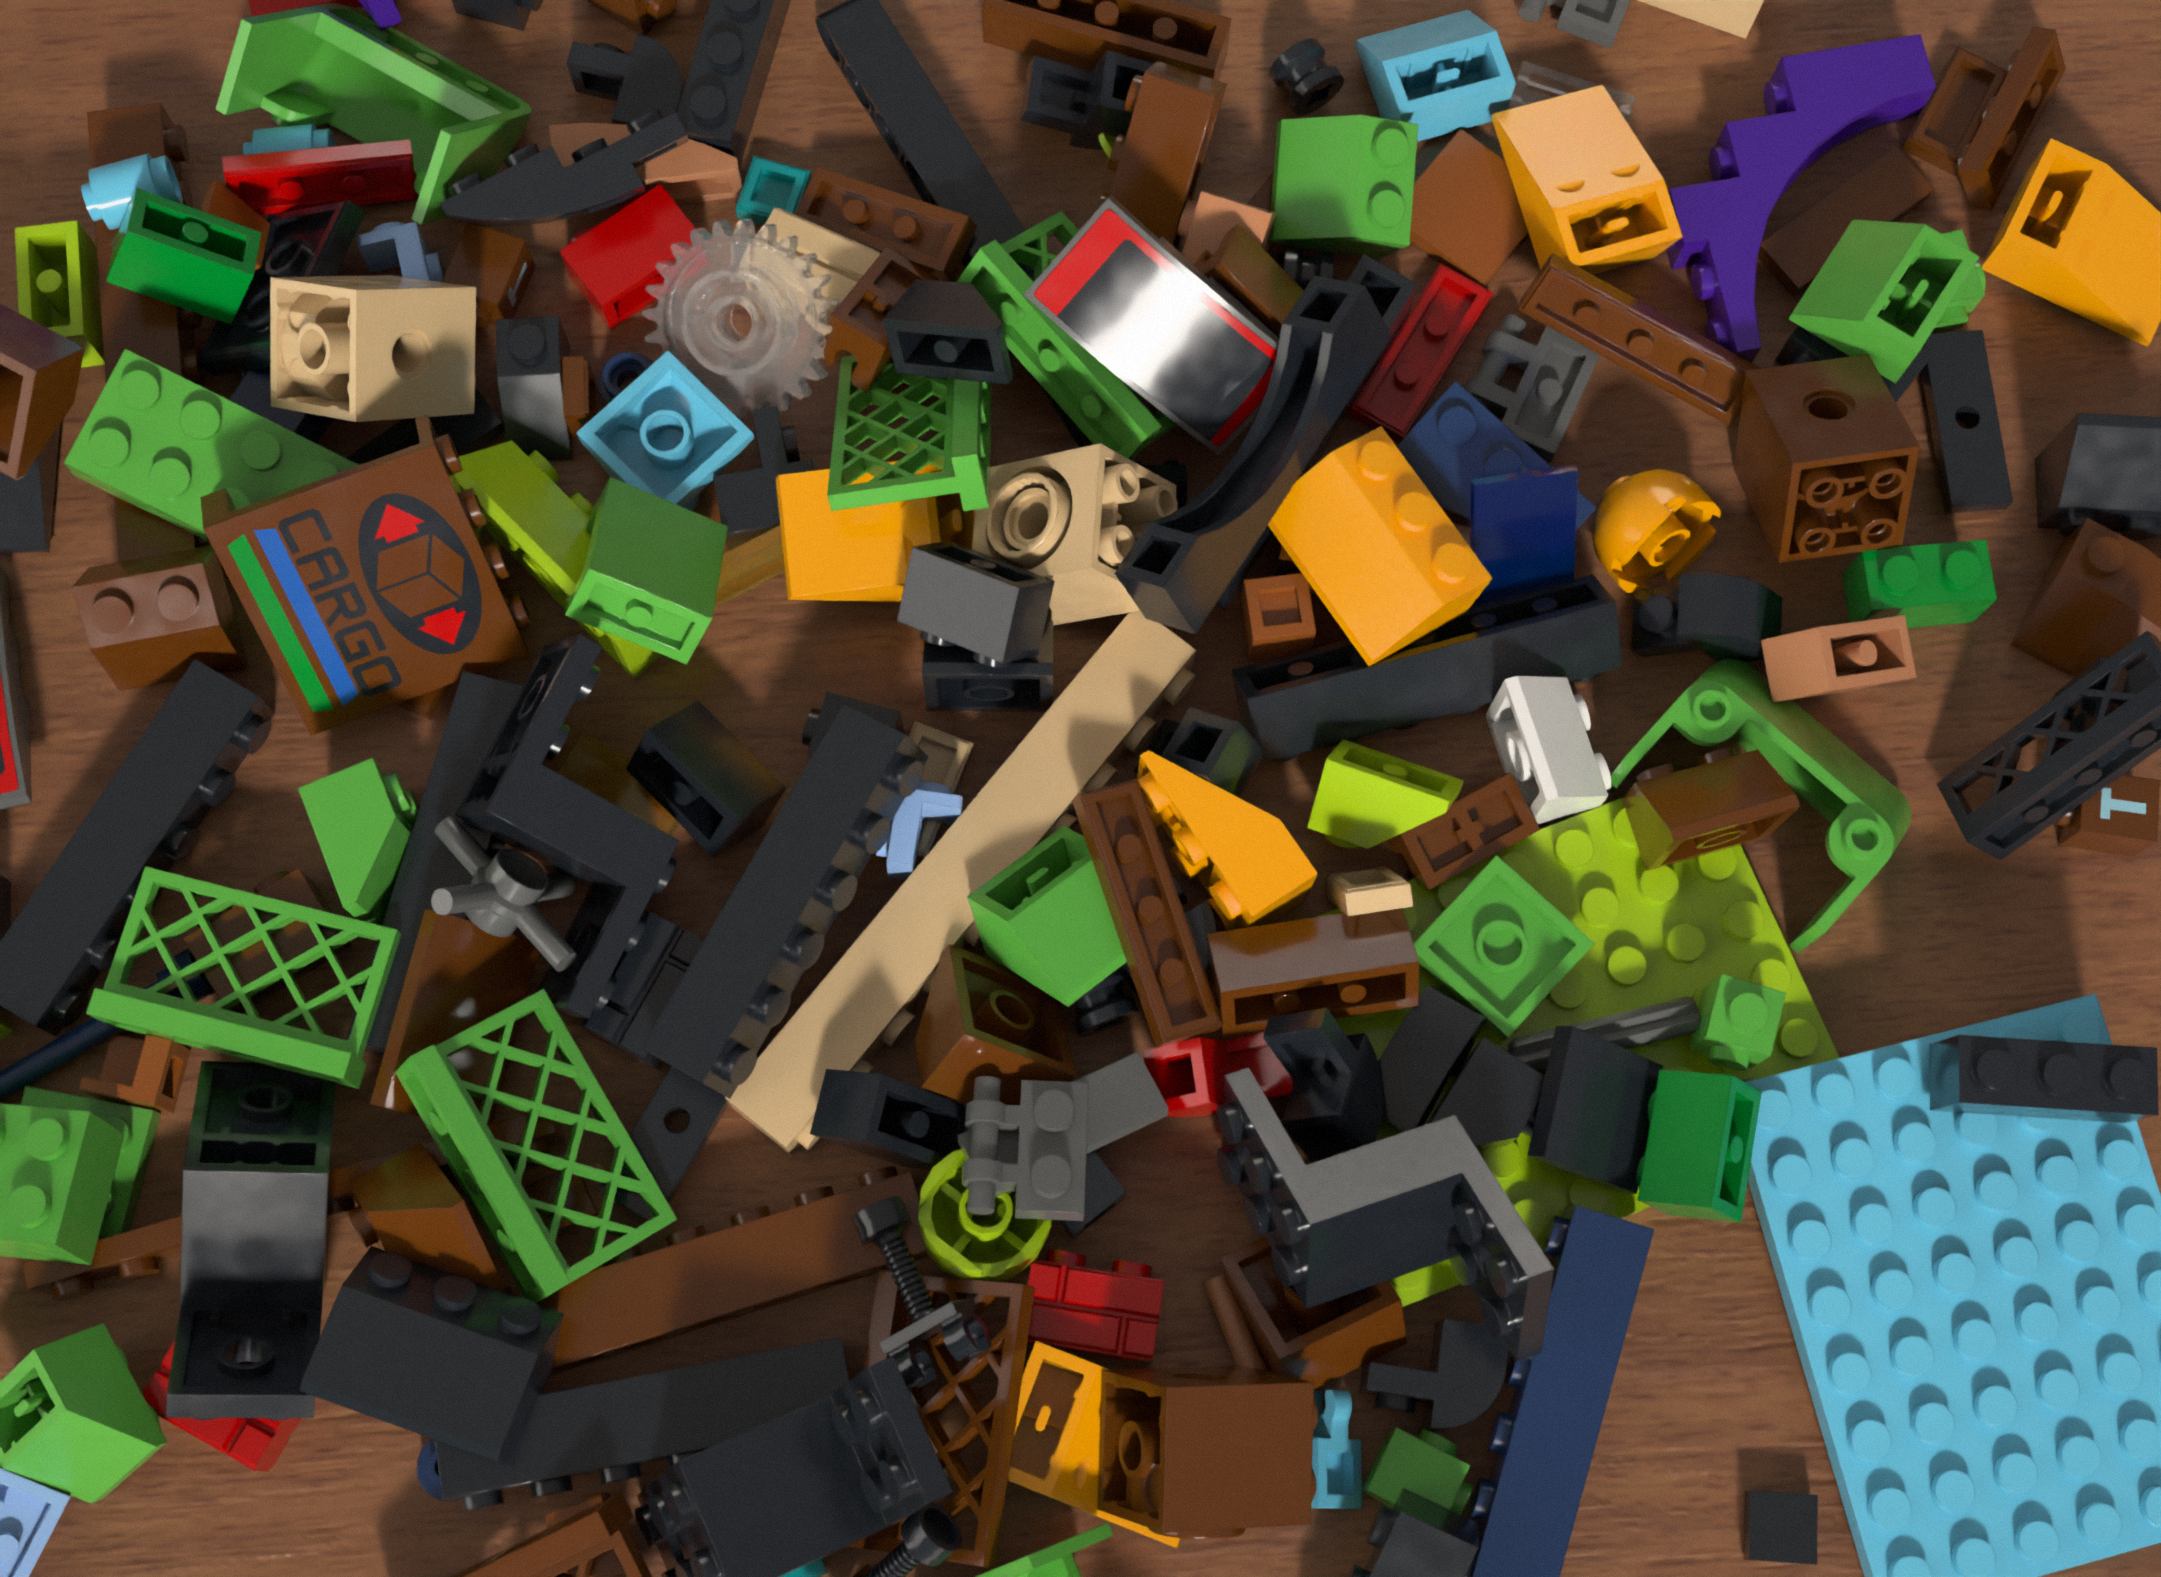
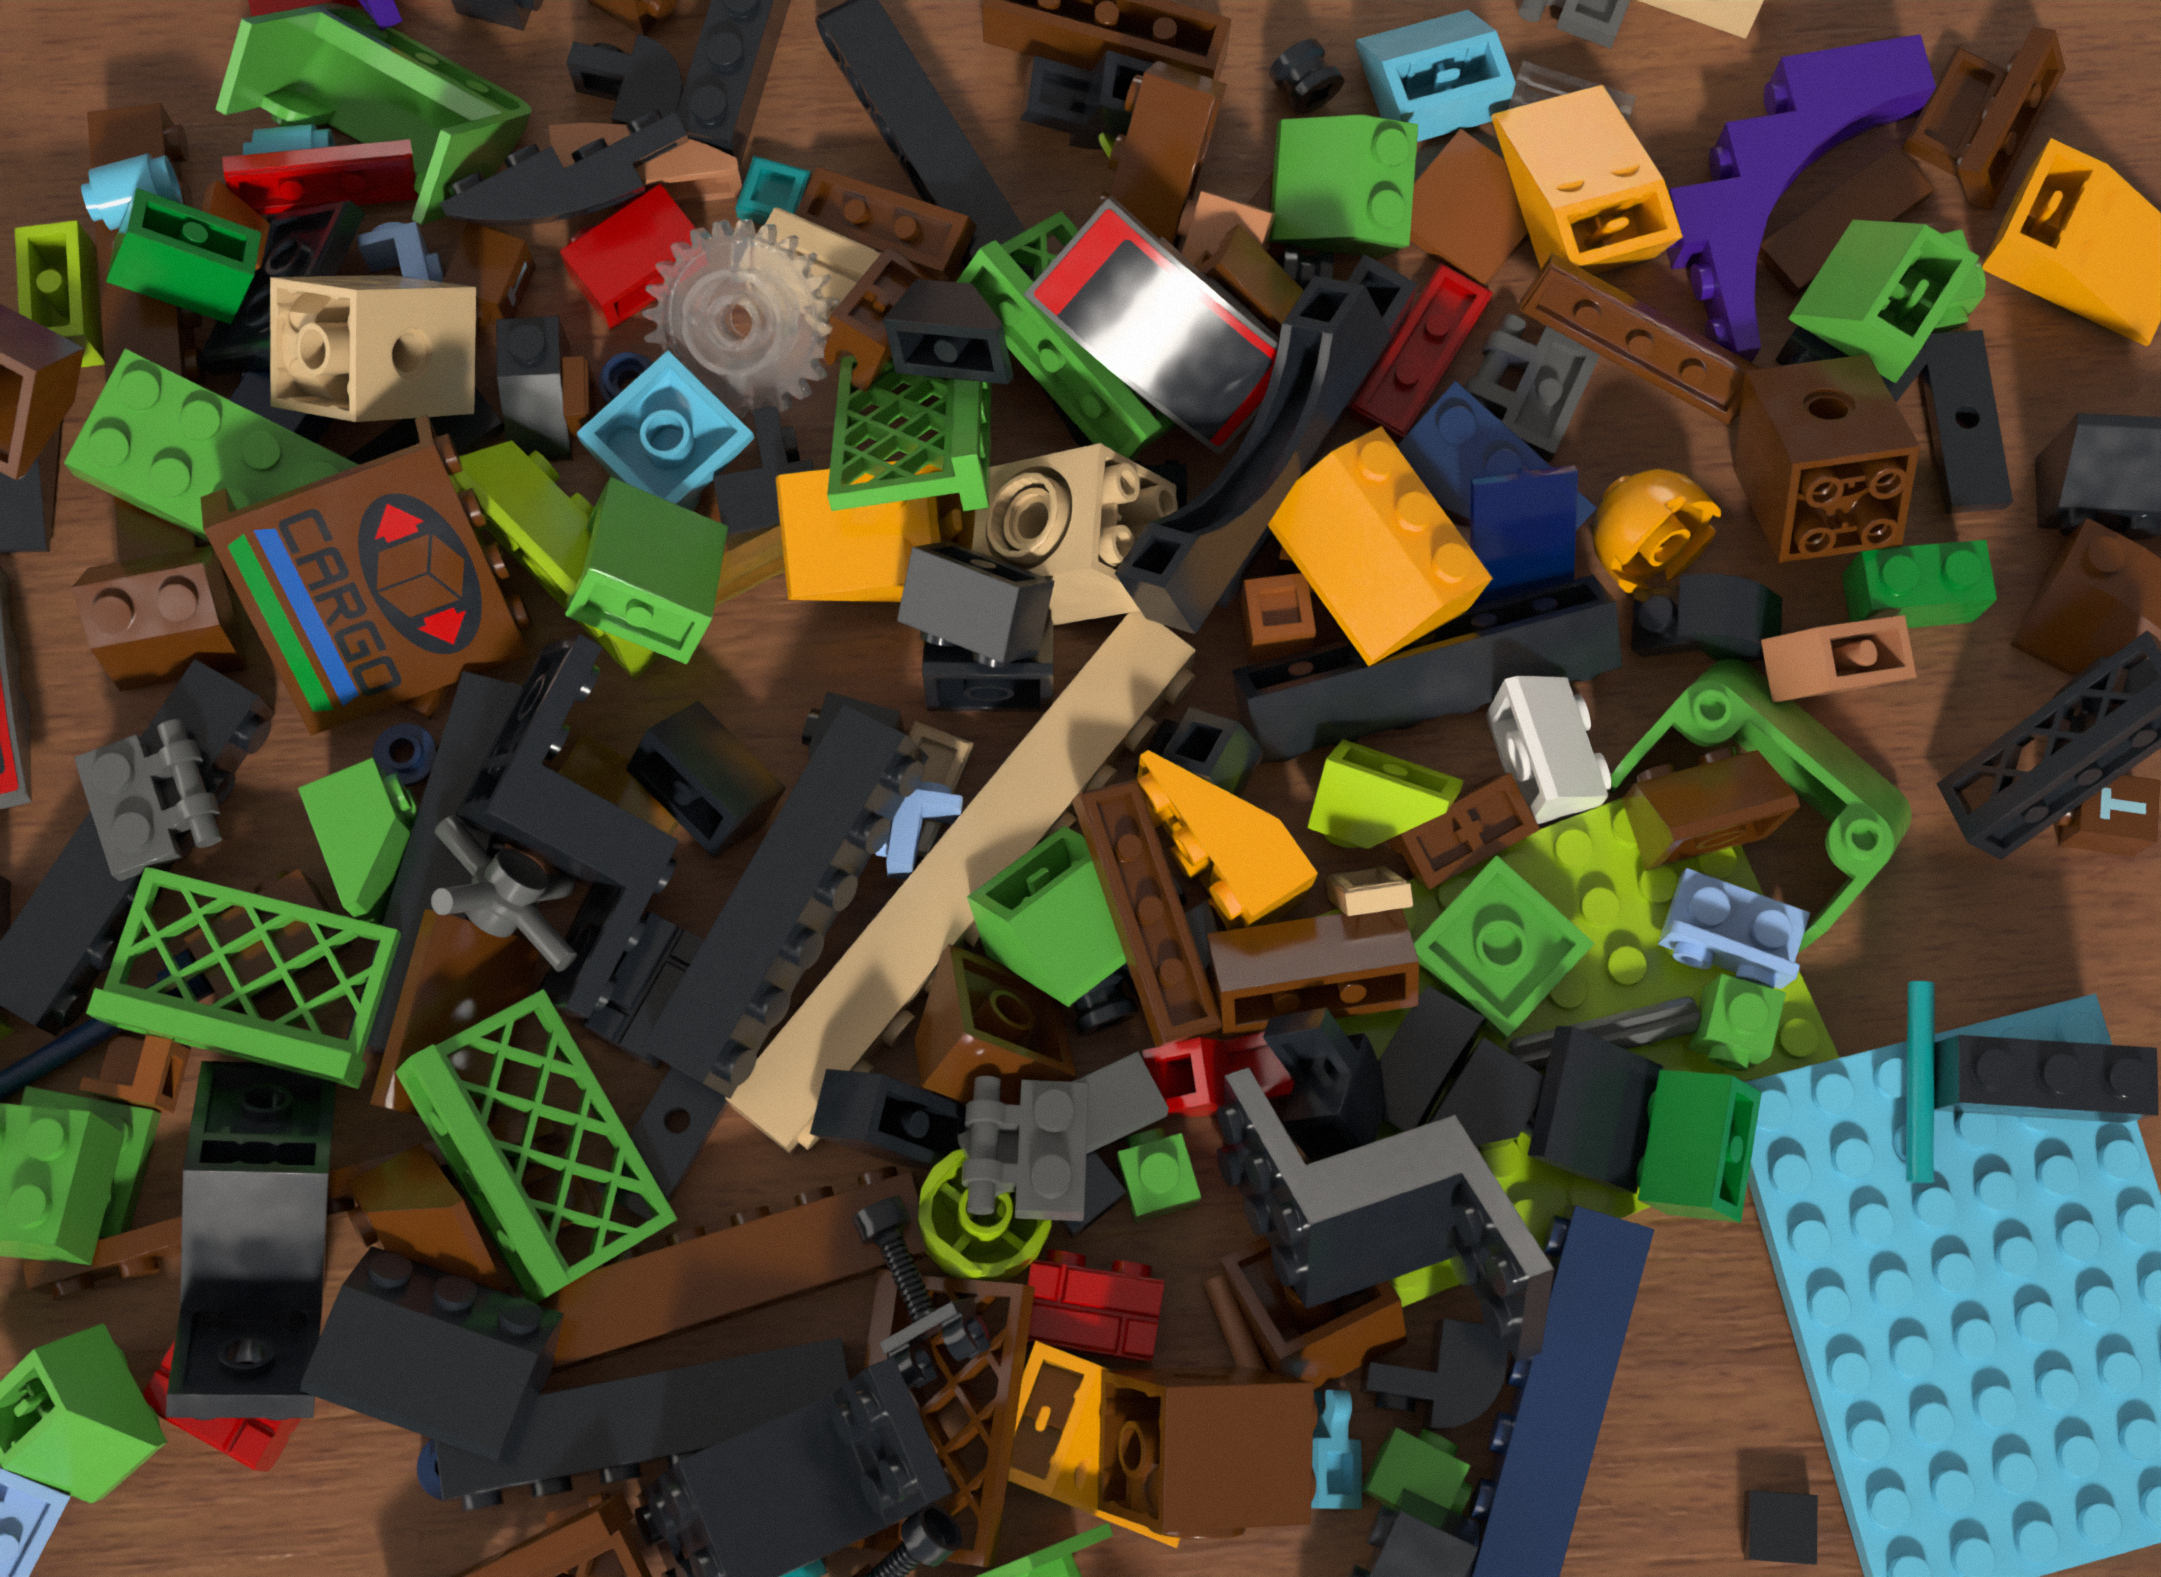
none -> dark grey plate [74,719,222,881]
none -> dark blue plate [372,723,438,787]
none -> bright green brick [1116,1128,1201,1224]
none -> light blue bracket [1658,868,1810,989]
none -> teal bar [1906,981,1935,1183]

